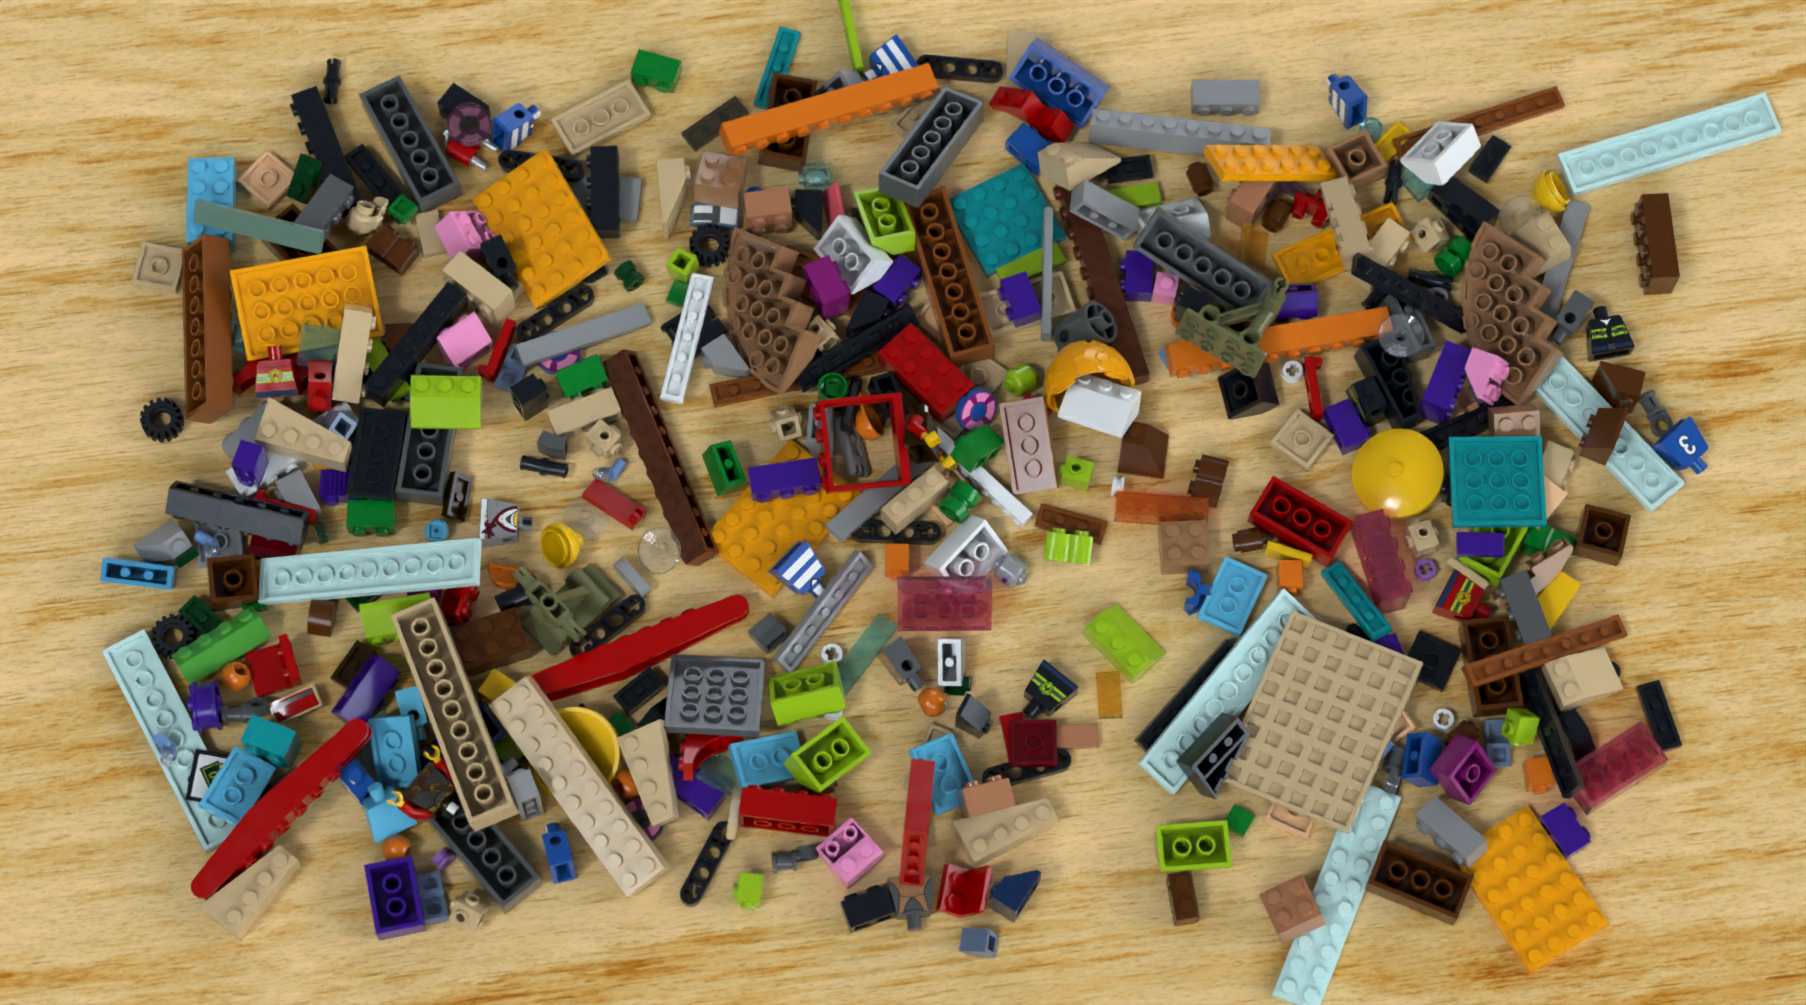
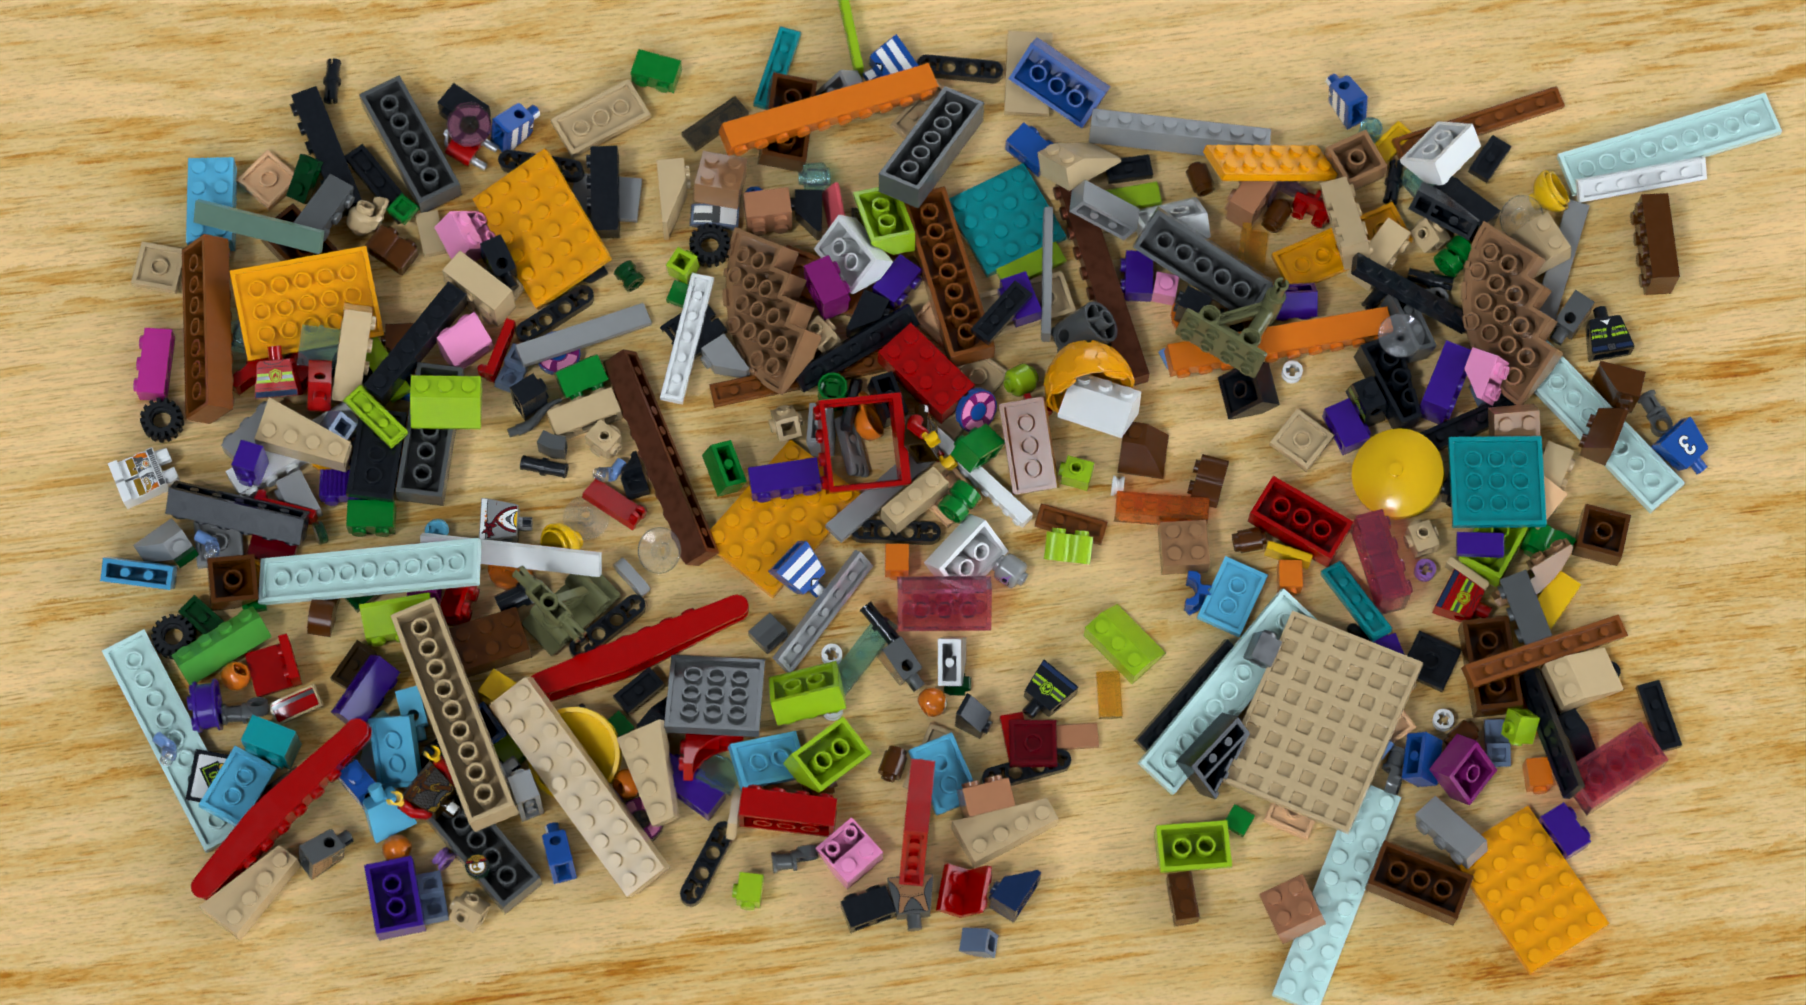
dark brown plate [441,471,473,523] -> none
red arch [989,86,1074,143] -> none
light grey brick [1190,80,1260,116] -> none
red hinge [1302,356,1323,422] -> none
nougat piece [1457,387,1479,413] -> none
none -> white hips [108,447,180,509]
none -> dark pink brick [133,328,175,401]
none -> dark grey torso [298,829,354,880]
none -> lime tile [343,385,408,449]
none -> white tile [420,533,602,577]
none -> tile [465,854,490,879]
none -> dark grey animal [507,398,562,437]
none -> black slope [621,451,650,500]
none -> black pin [860,601,900,645]
none -> reddish brown brick [878,746,907,783]
none -> black plate [971,281,1033,346]
none -> flat silver brick [1243,630,1282,668]
none -> black slope [1408,182,1479,240]
none -> white tile [1575,156,1707,203]

